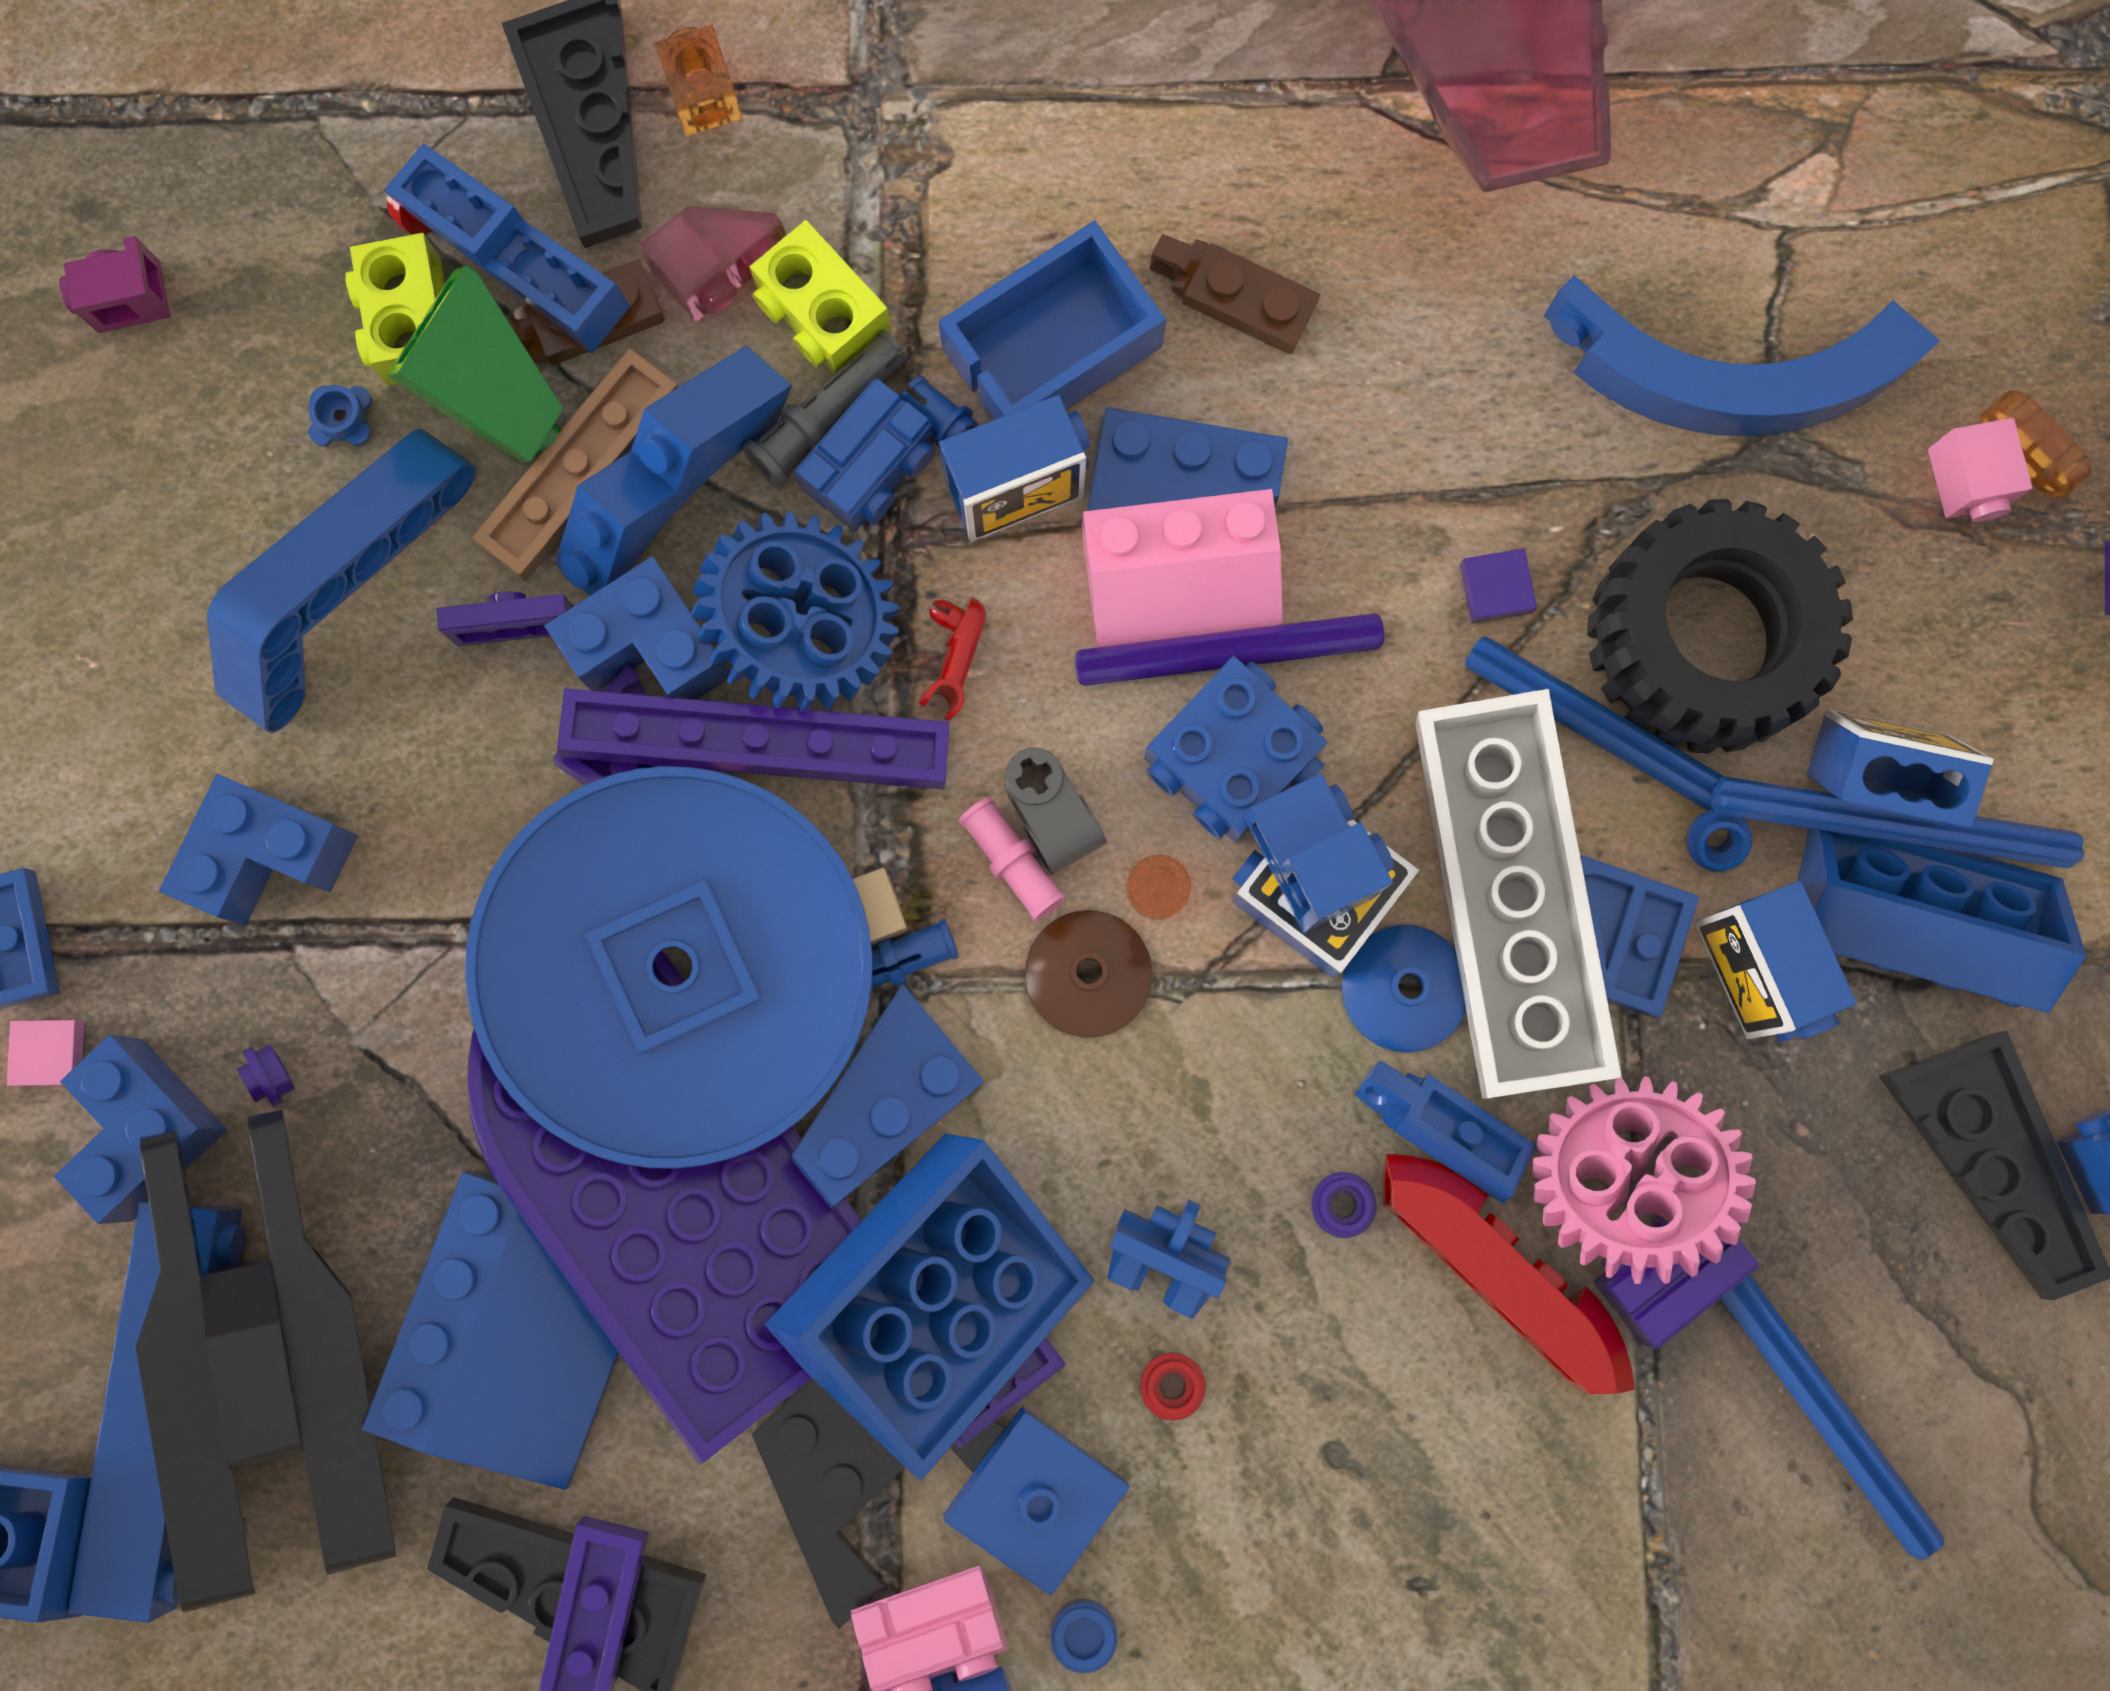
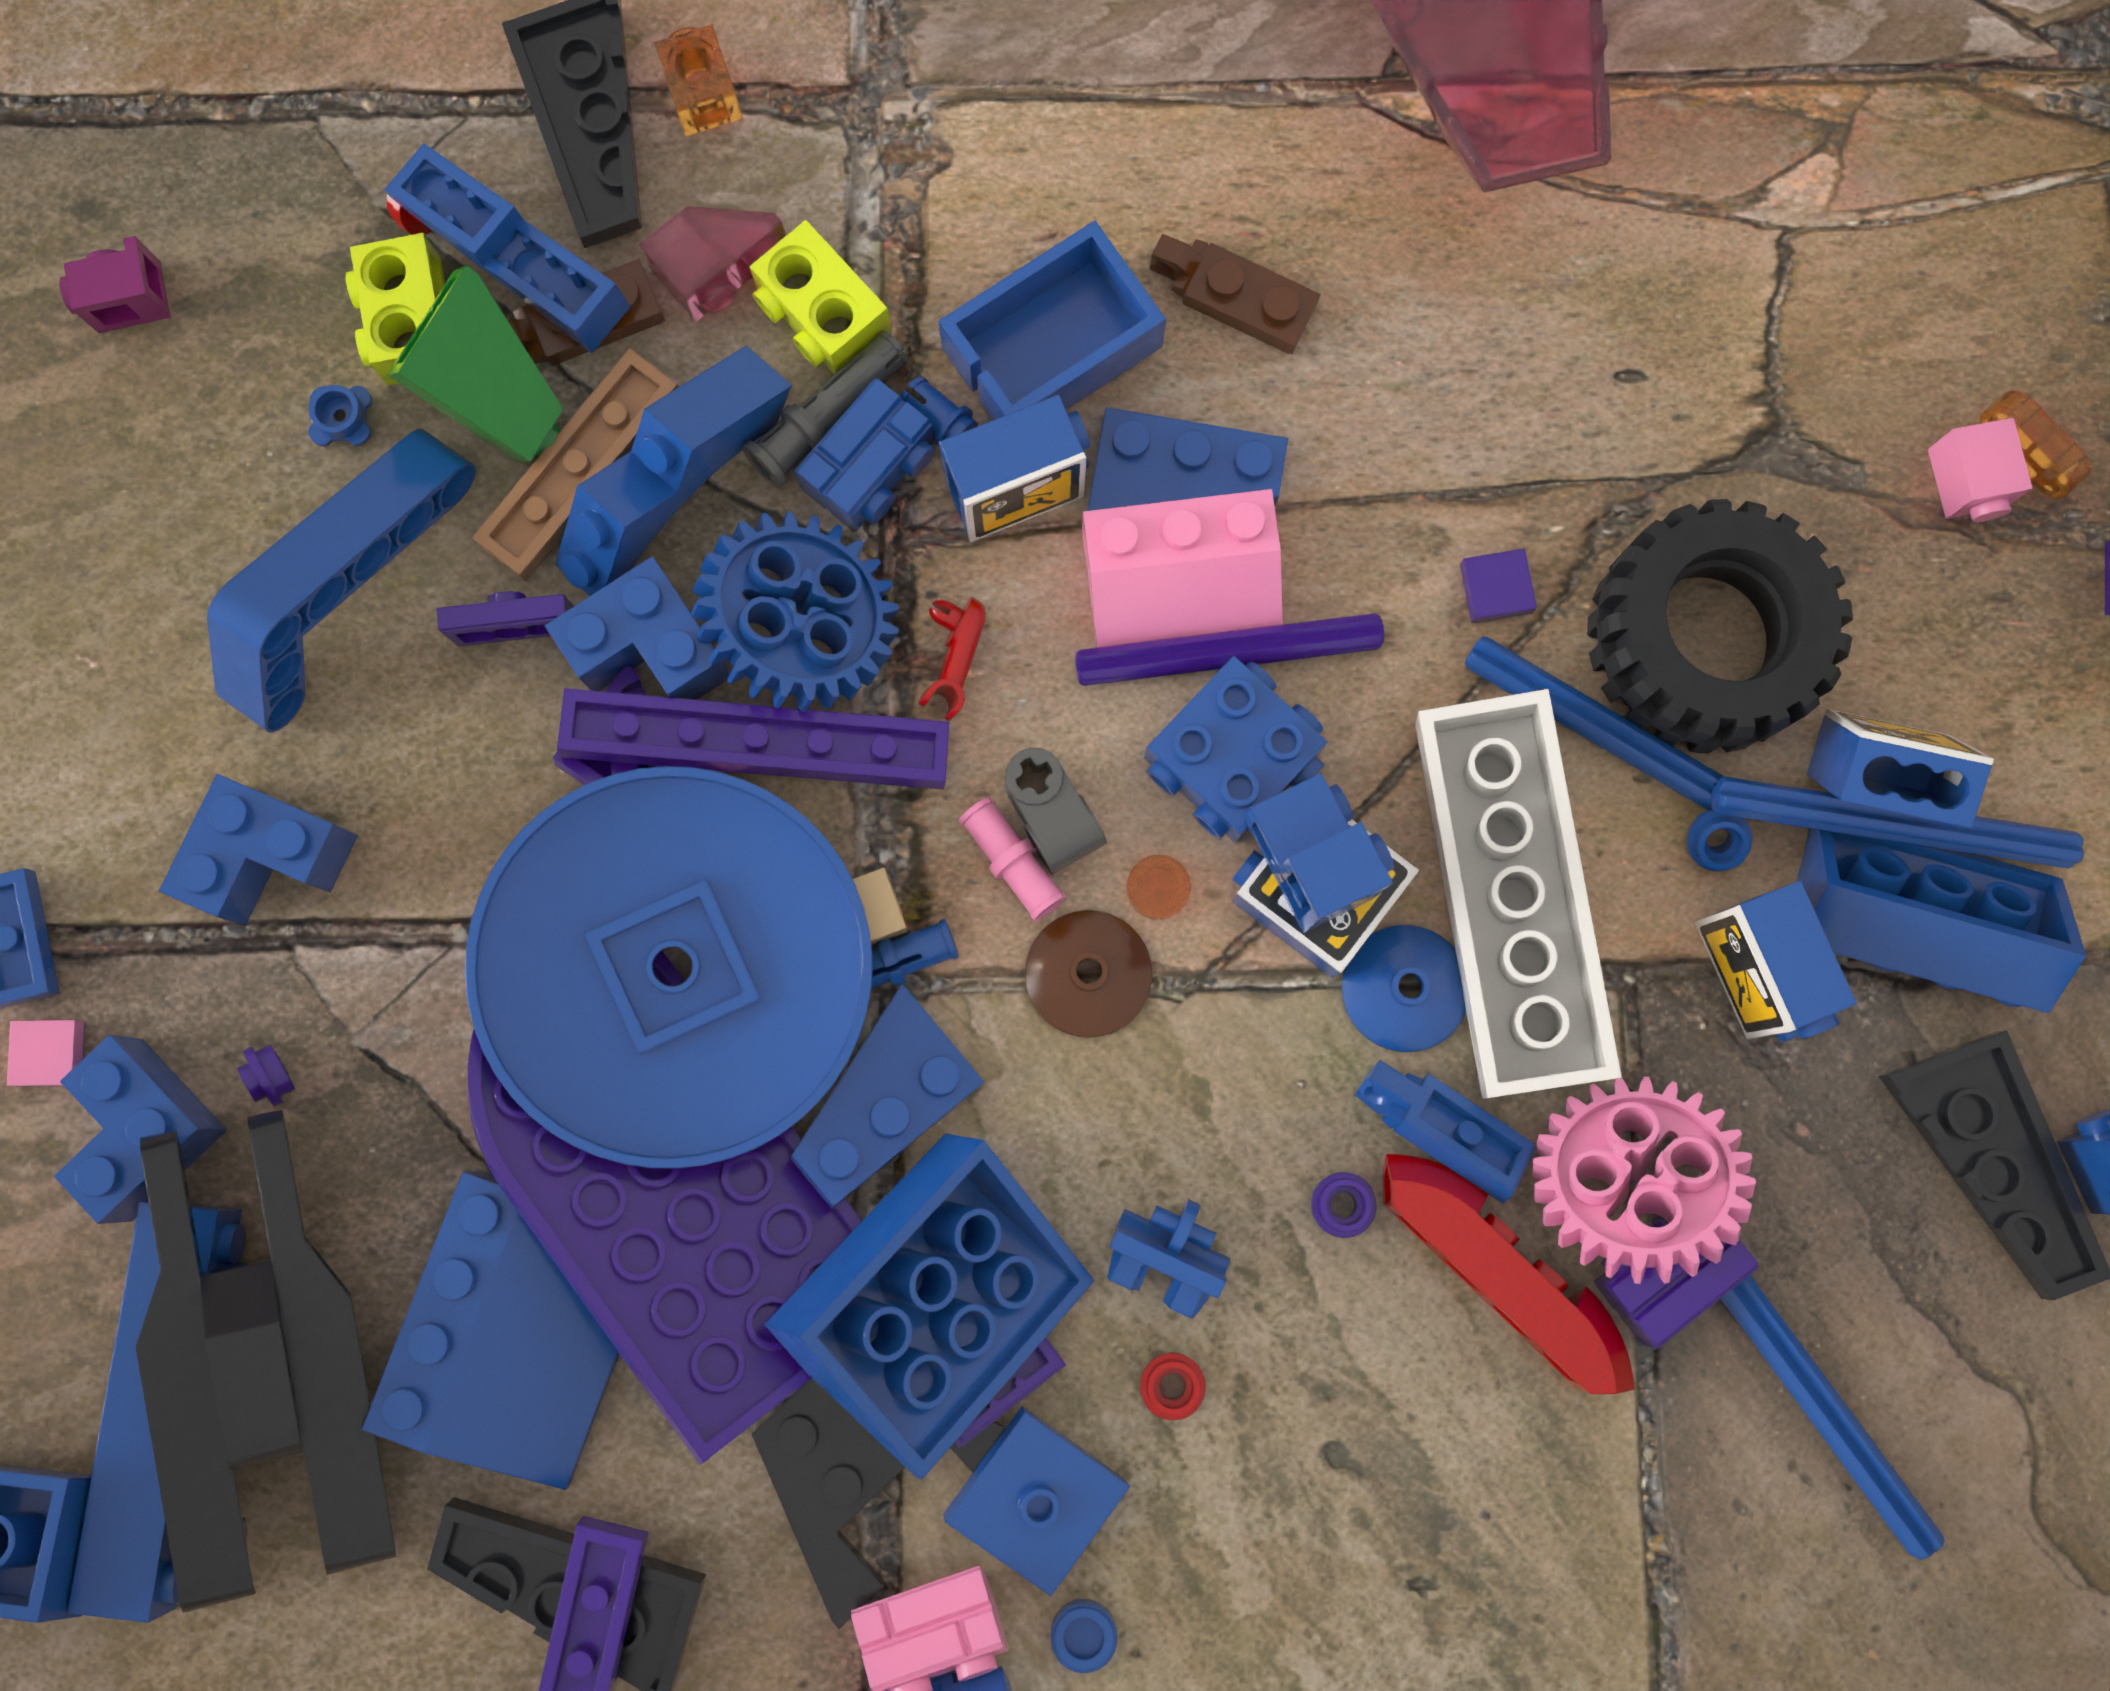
blue arch [1544,275,1940,436] -> none
blue wing [1580,855,1700,1019] -> none

